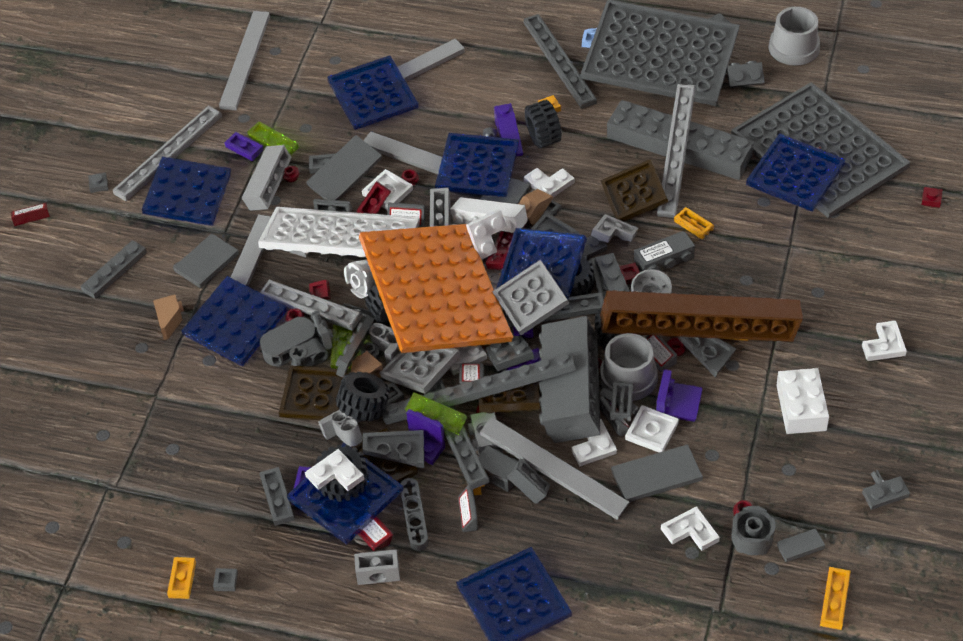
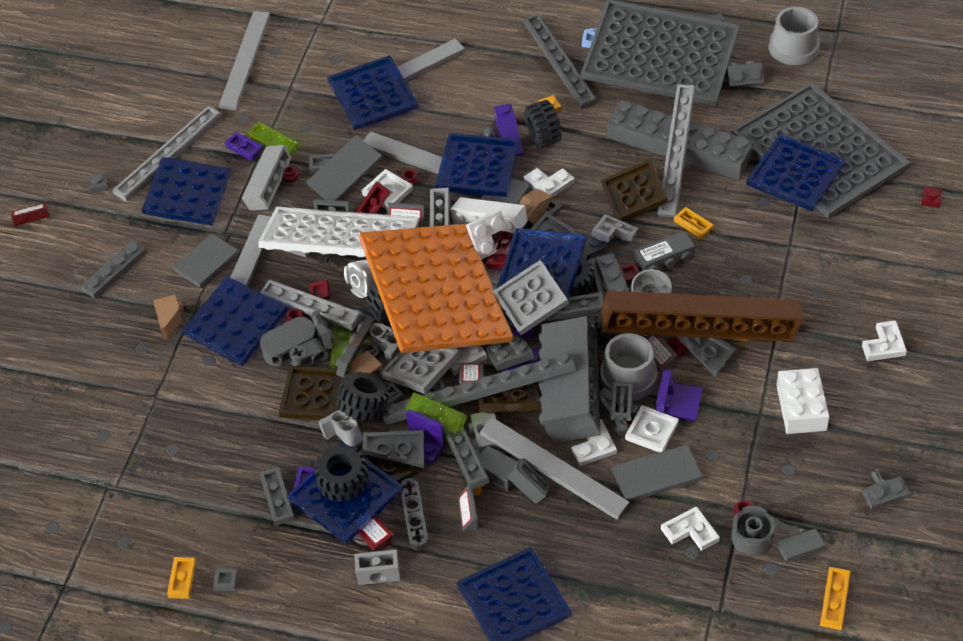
white plate [305,449,364,491] -> none

